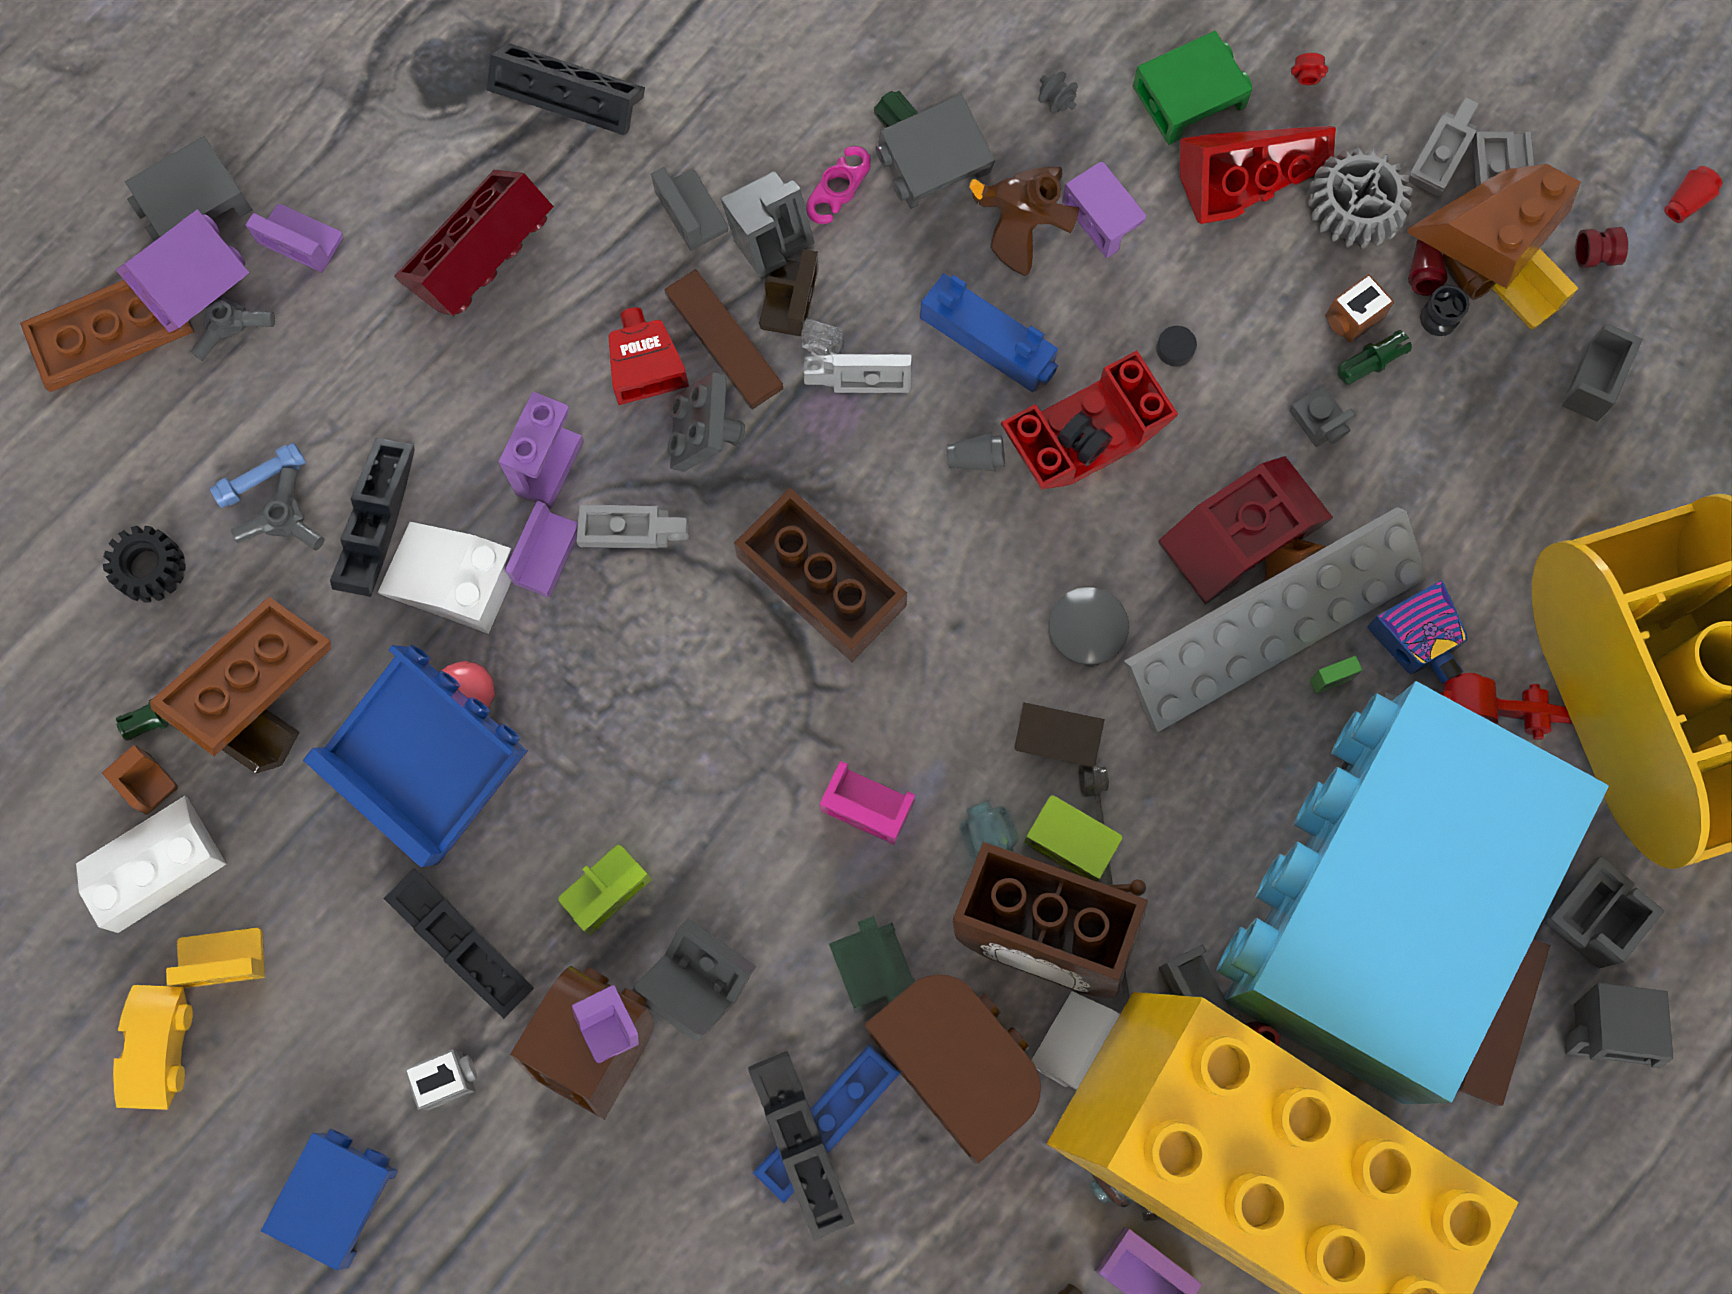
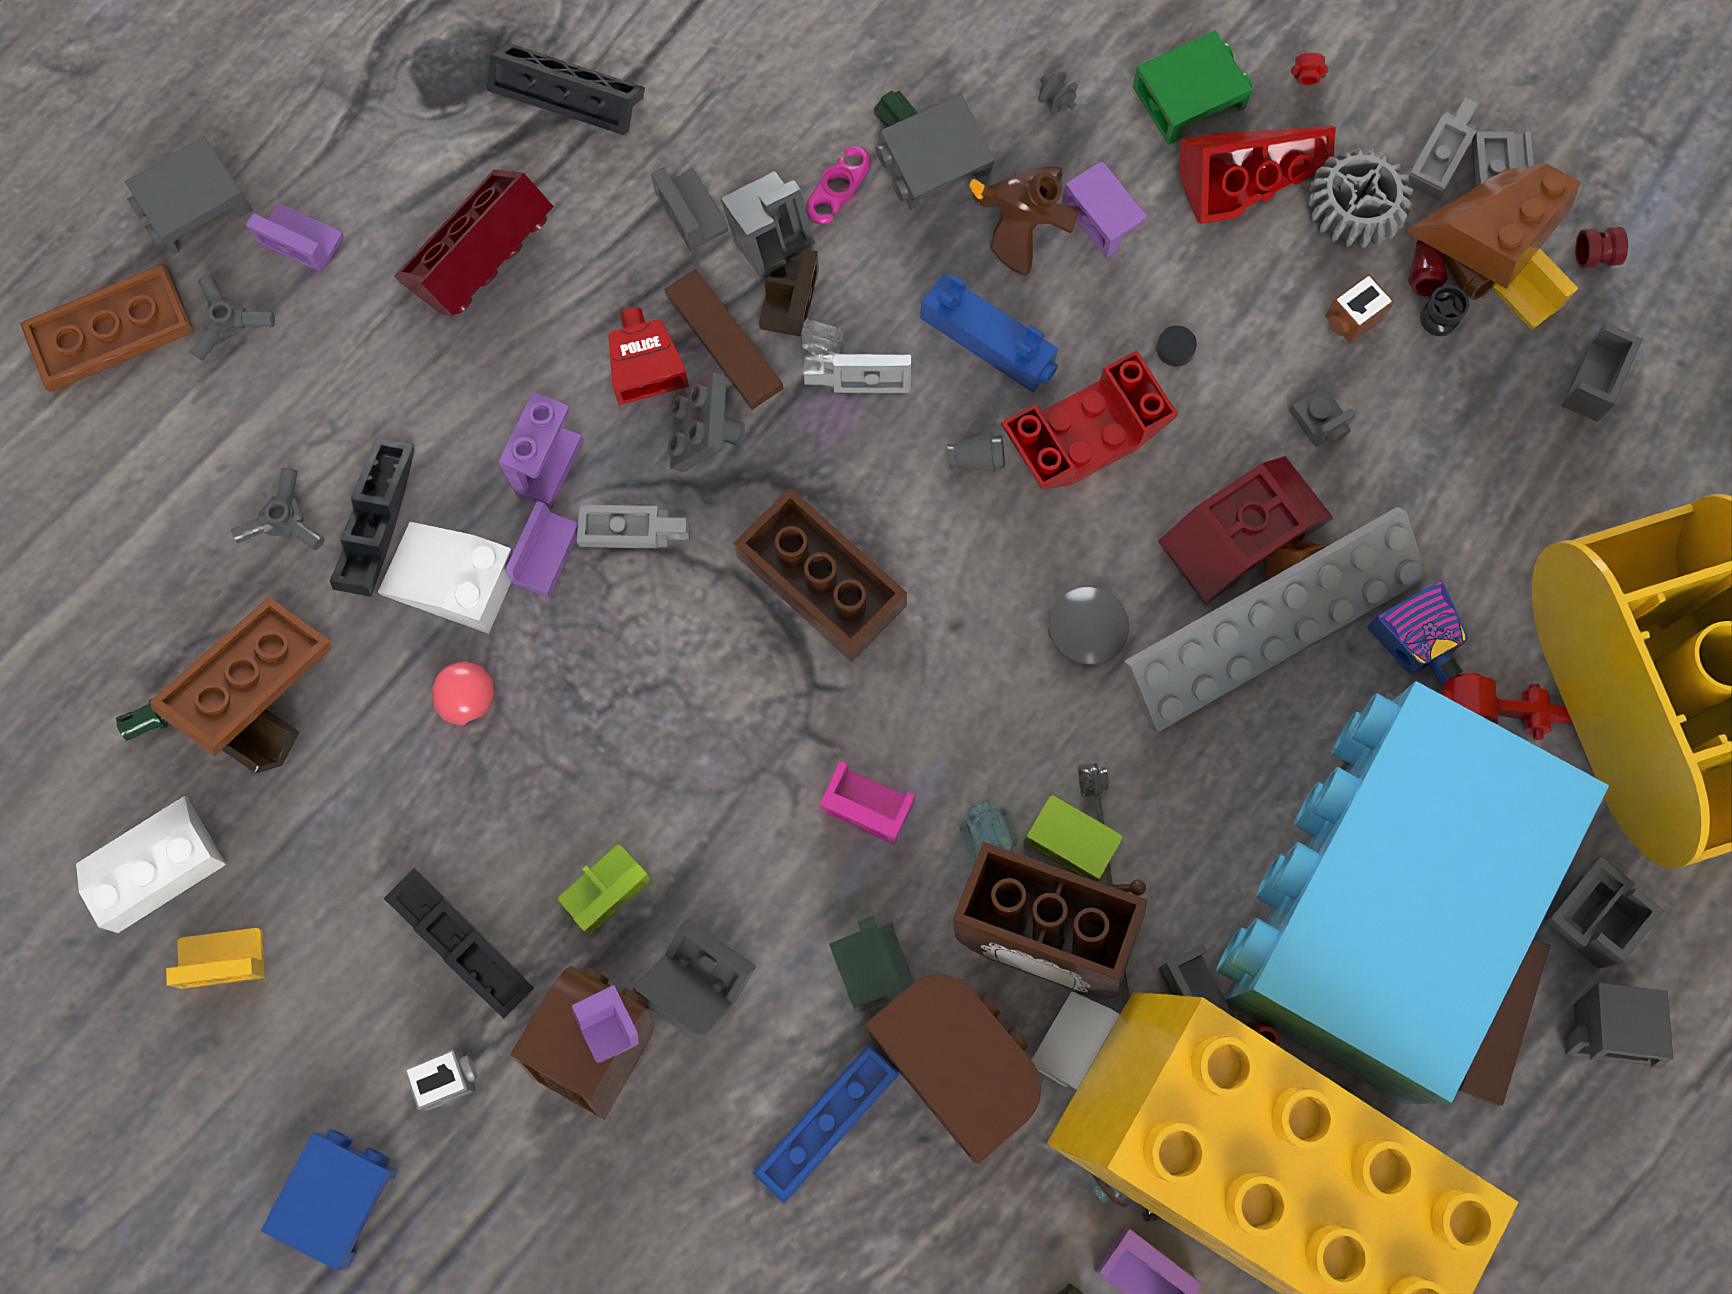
dark orange panel [102,745,178,815] -> none
black tyre [103,525,186,603] -> none
yellow brick [113,985,193,1110] -> none
medium lavender panel [116,209,249,332] -> none
medium blue bar [209,442,306,508] -> none
blue panel [303,645,528,867] -> none
black slope [748,1051,854,1240] -> none
dark brown panel [1014,702,1105,767] -> none
black wheel [1057,411,1113,467] -> none
bright green tile [1310,656,1362,694] -> none
dark green axle [1337,330,1412,385] -> none
red cone [1664,166,1723,223] -> none

